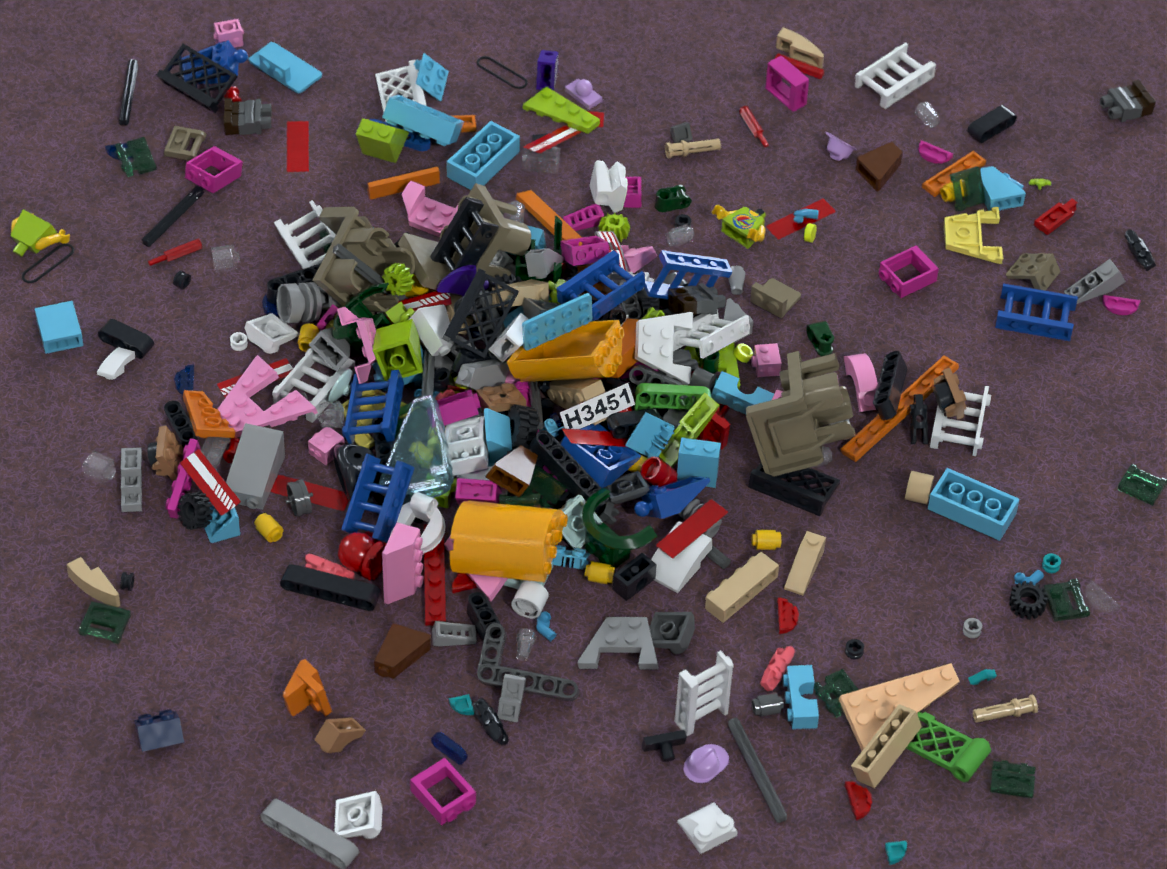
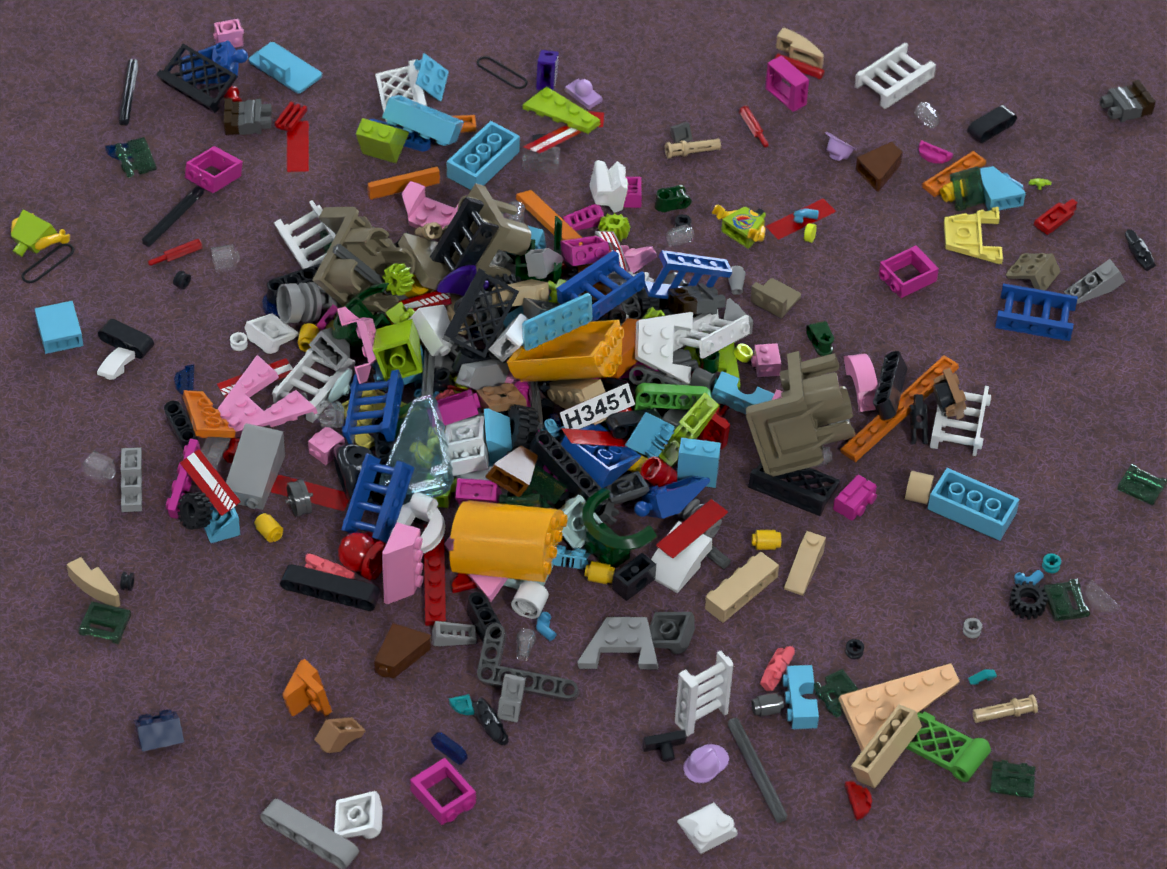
medium nougat piece [147,425,184,481] -> none
dark tan plate [164,126,206,161] -> none
red tile [777,597,799,634] -> none
teal tile [885,841,907,865] -> none
dark pink tile [1102,295,1141,315] -> none
none -> red tile [275,102,307,132]
none -> tan pin [415,222,442,240]
none -> dark pink brick [833,474,877,521]

